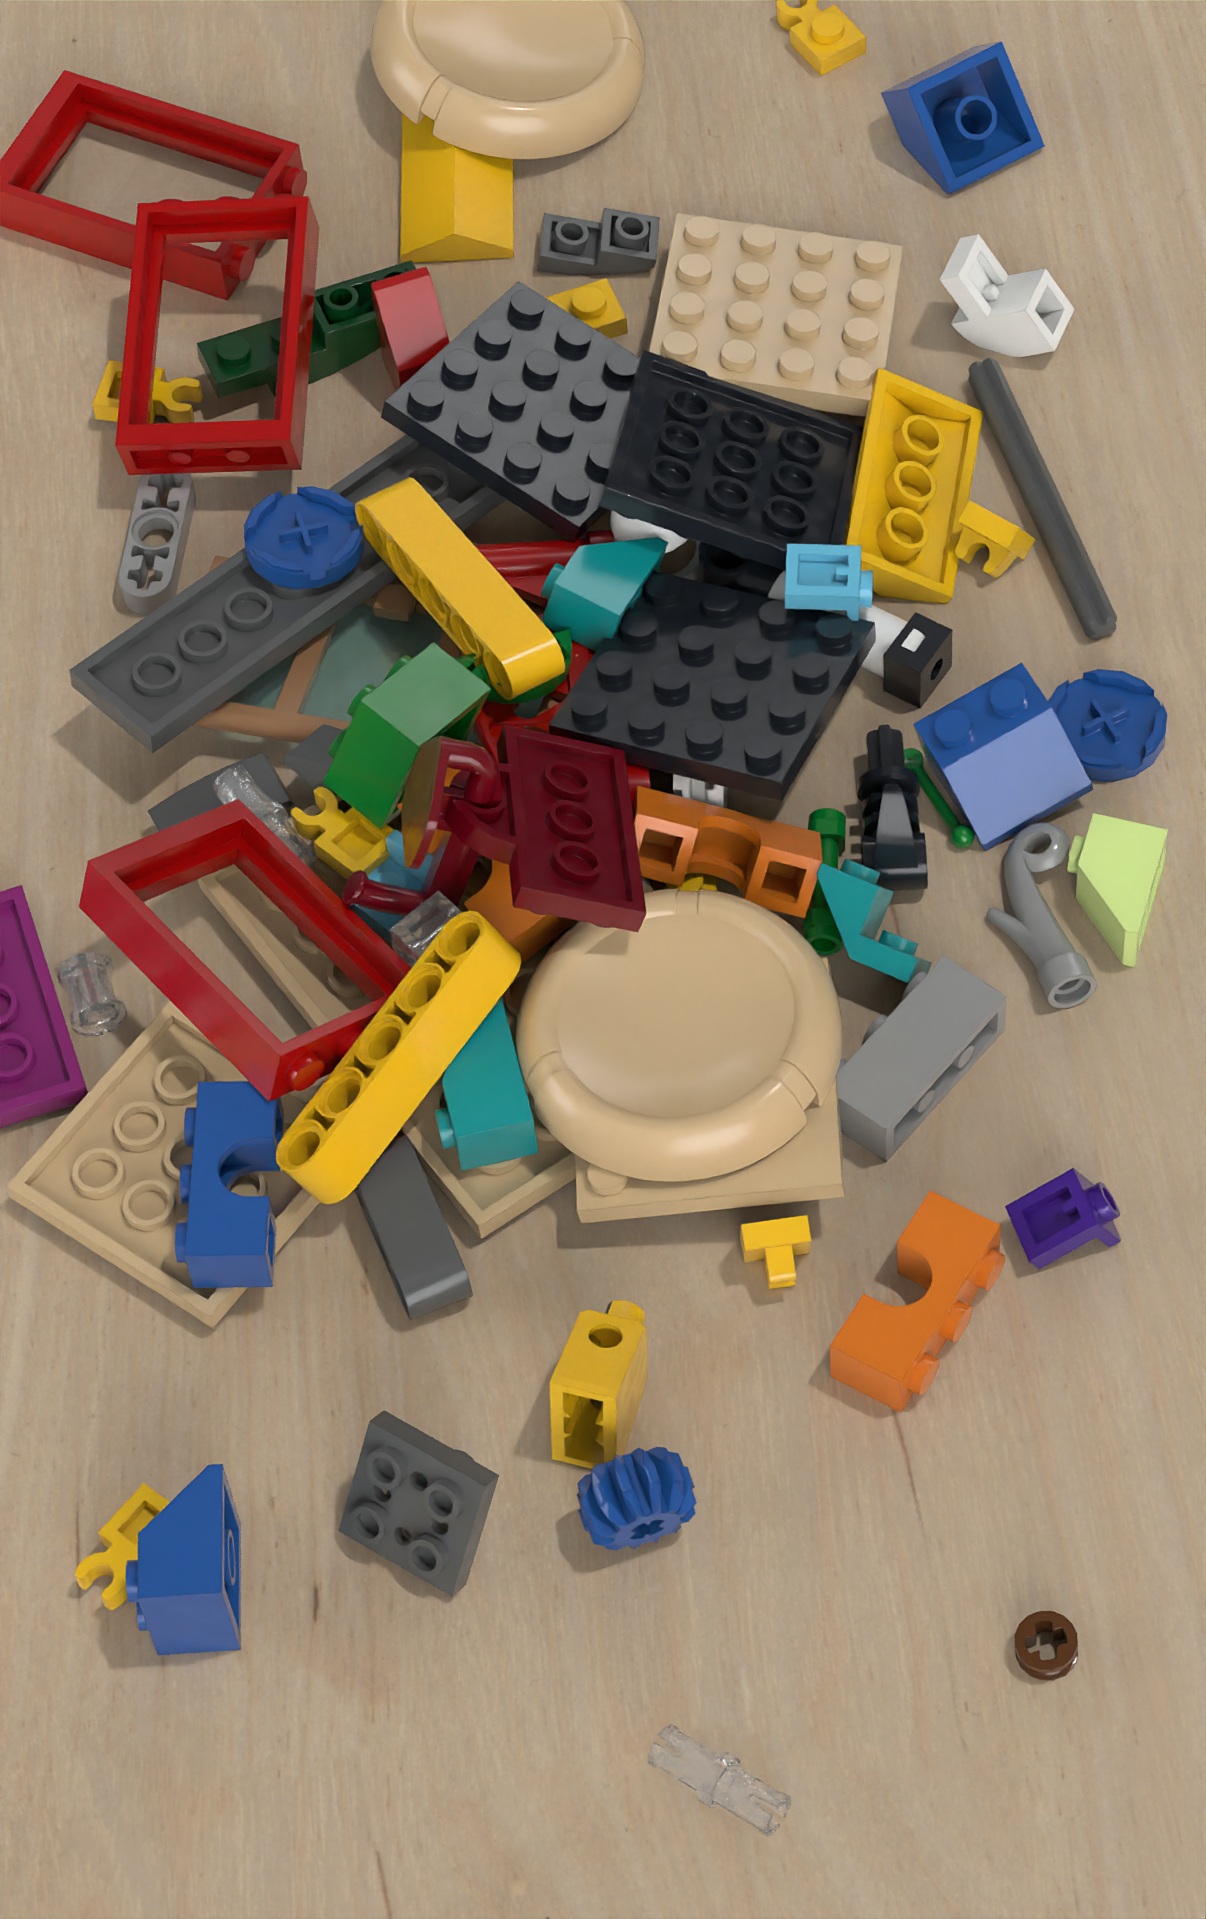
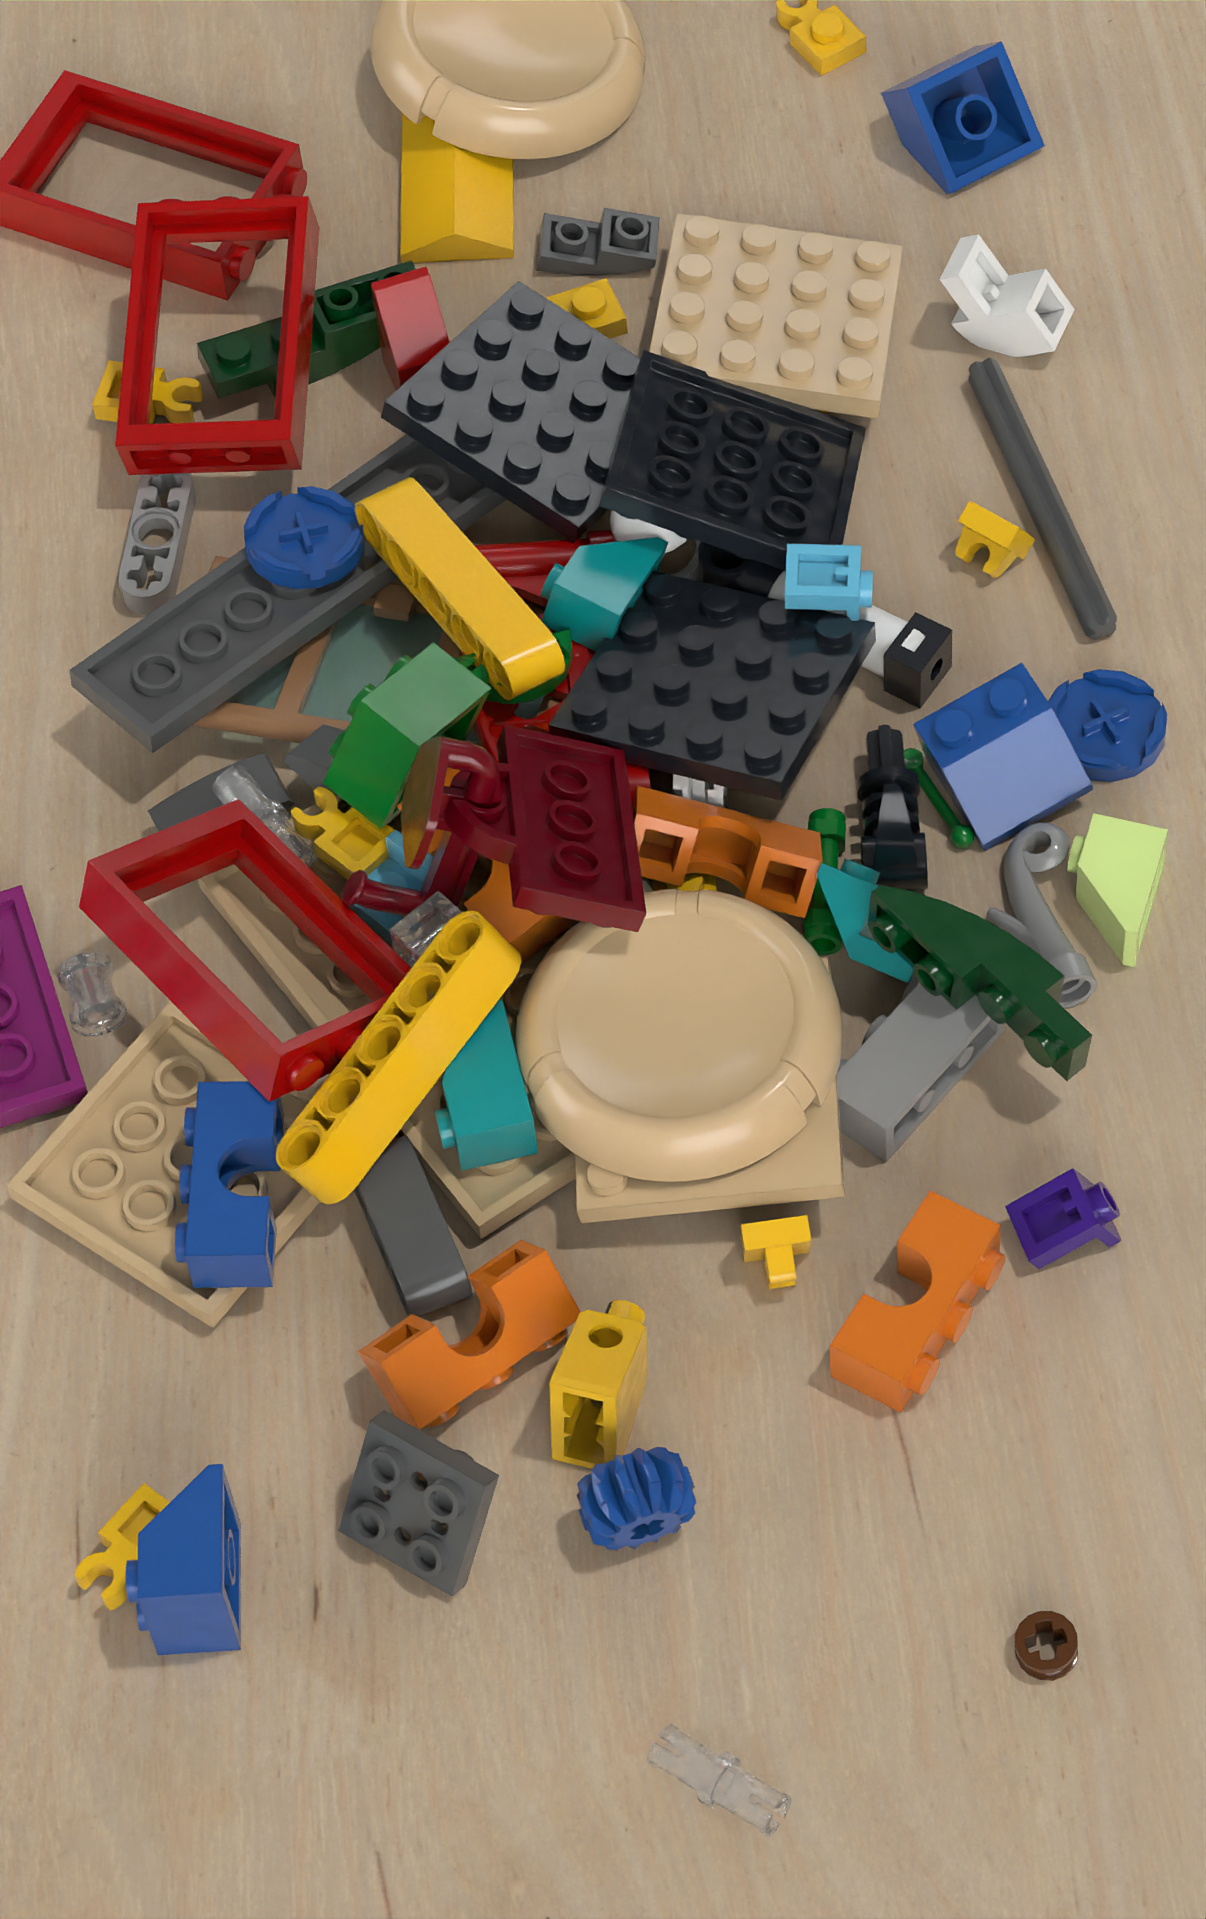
yellow slope [843,367,983,604] -> none
none -> orange arch [357,1240,581,1430]
none -> dark green slope [867,885,1092,1081]

